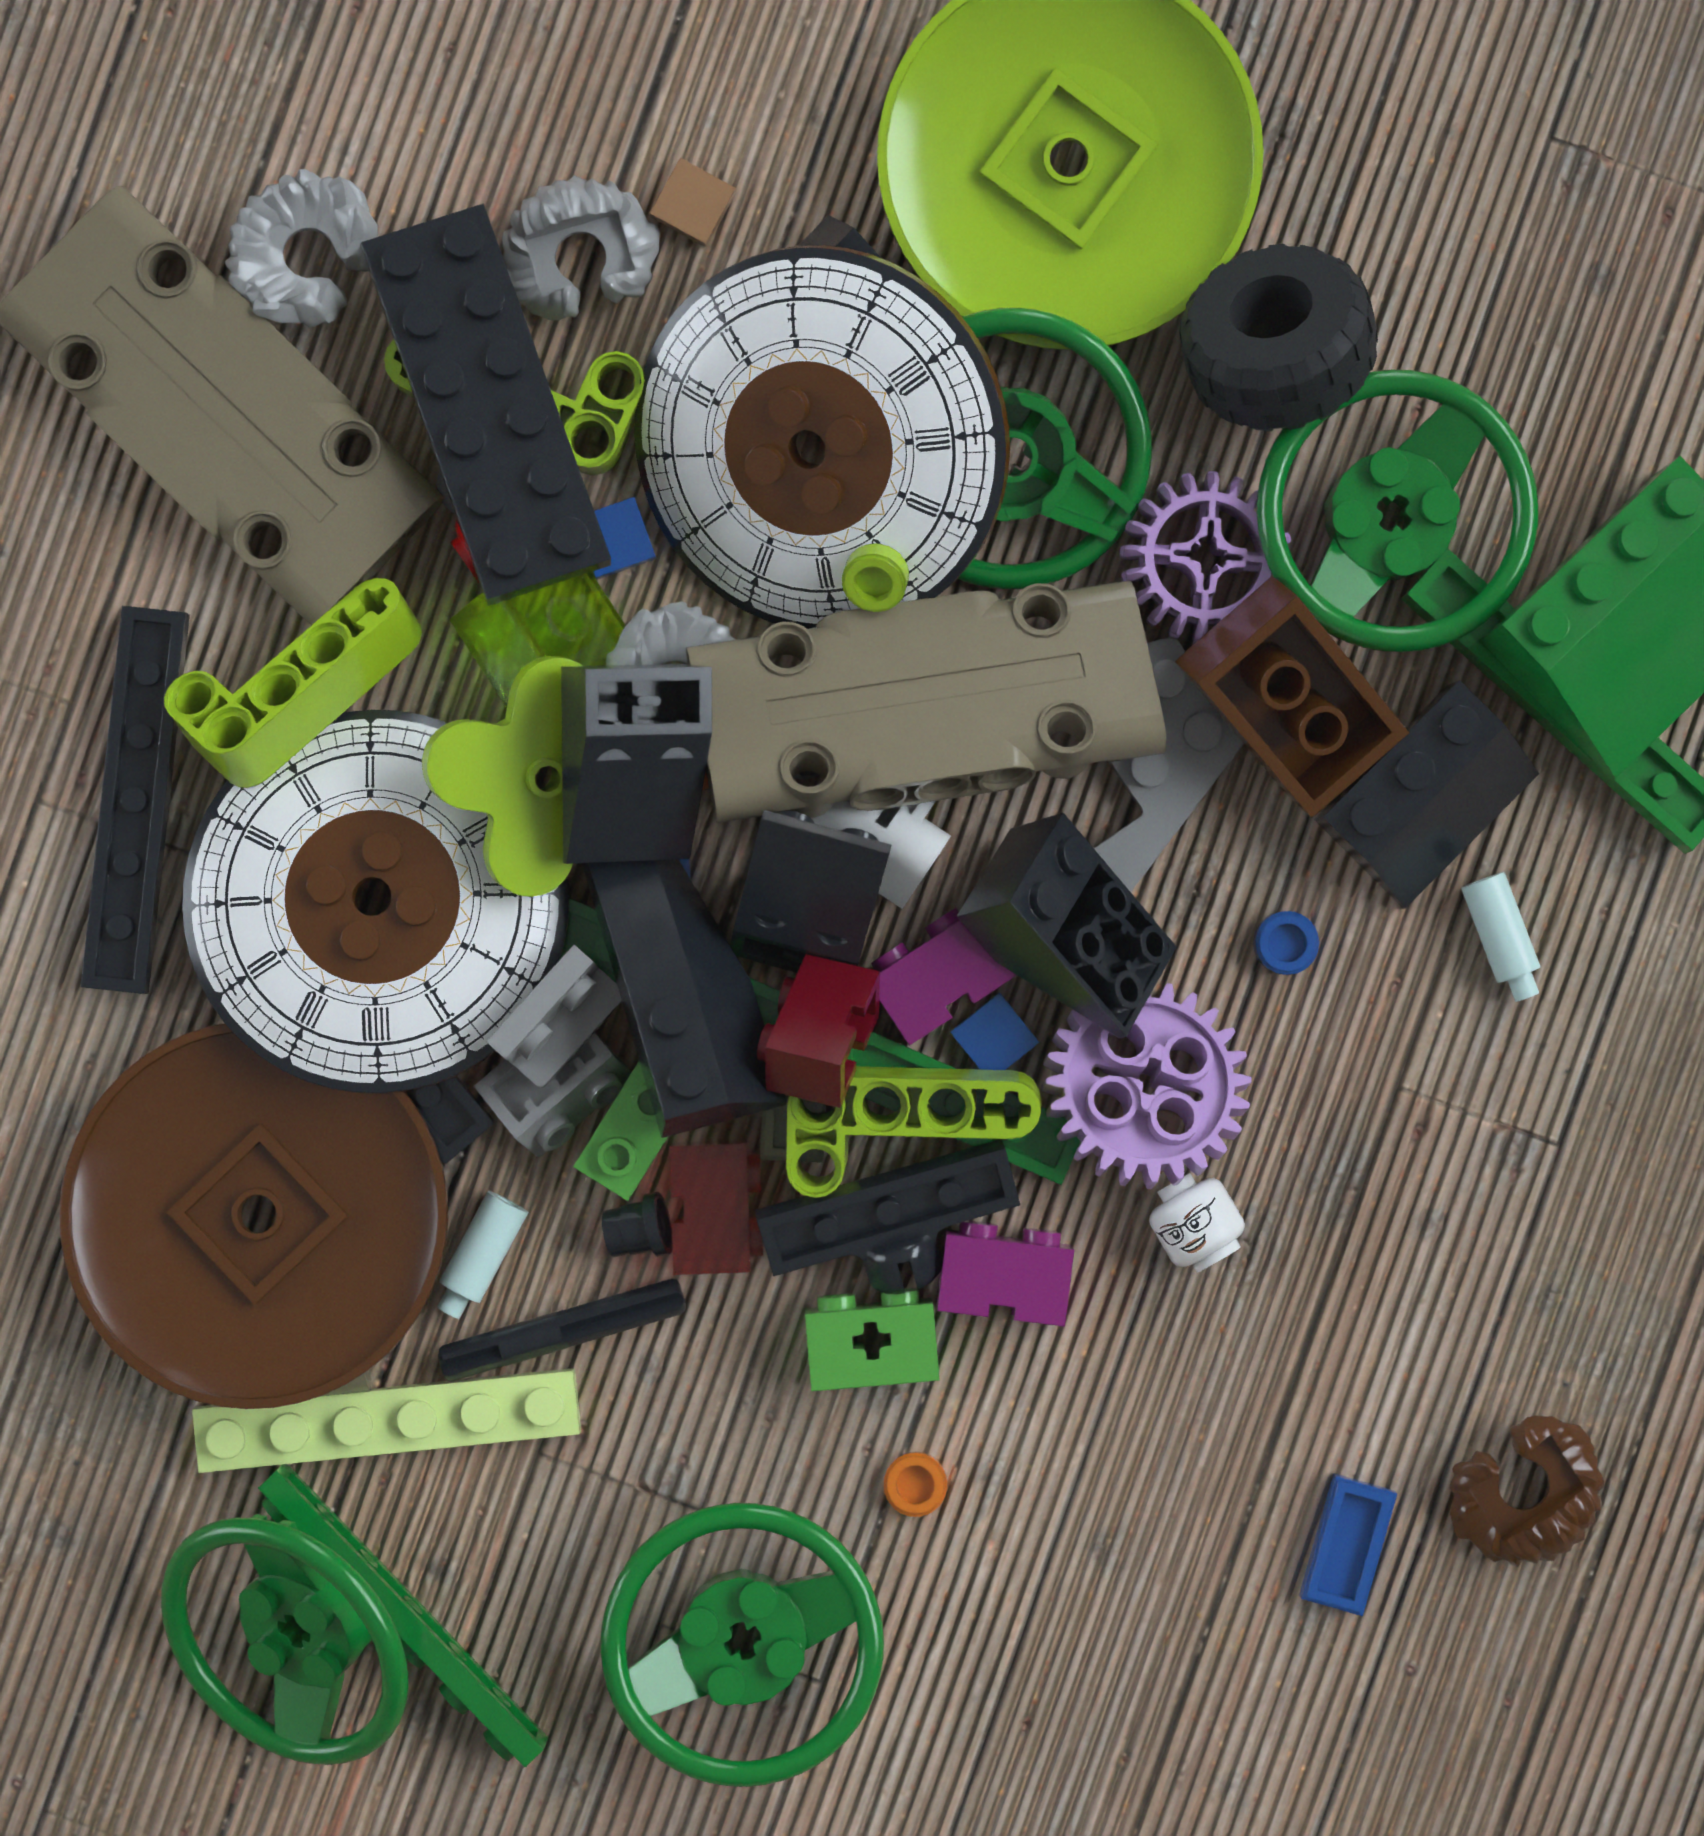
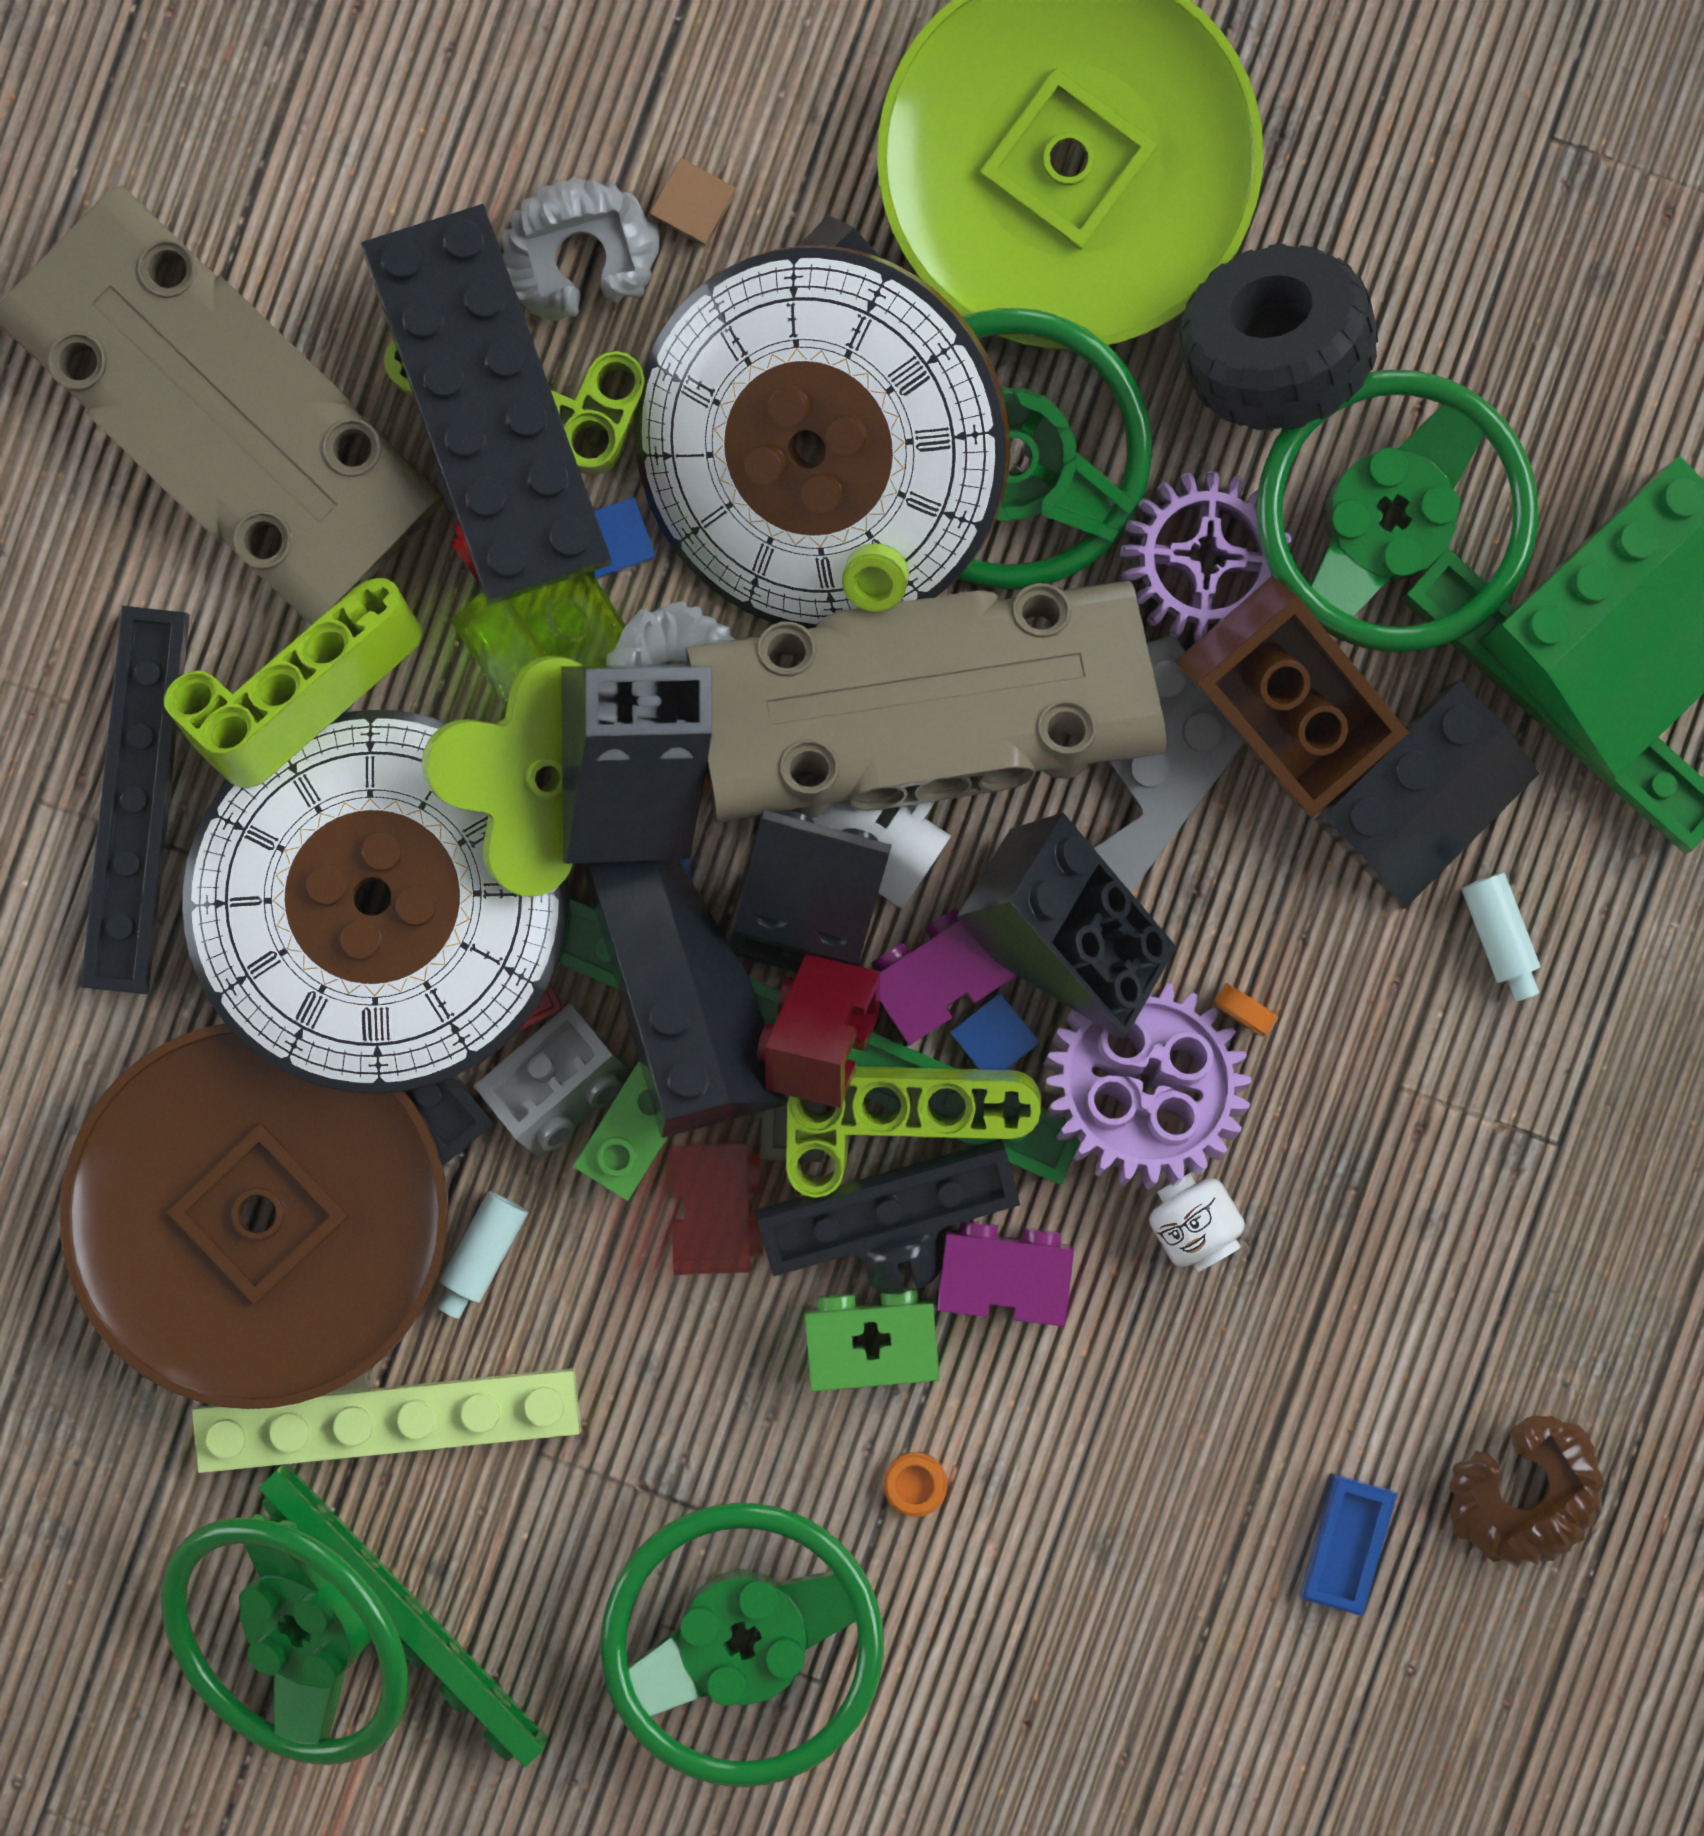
light grey piece [224,169,378,328] -> none
black axle [438,1278,686,1381] -> none
light grey bracket [486,945,622,1088] -> none
black piece [602,1192,673,1257] -> none
blue tile [1253,911,1319,975] -> none
none -> orange tile [1213,983,1279,1037]

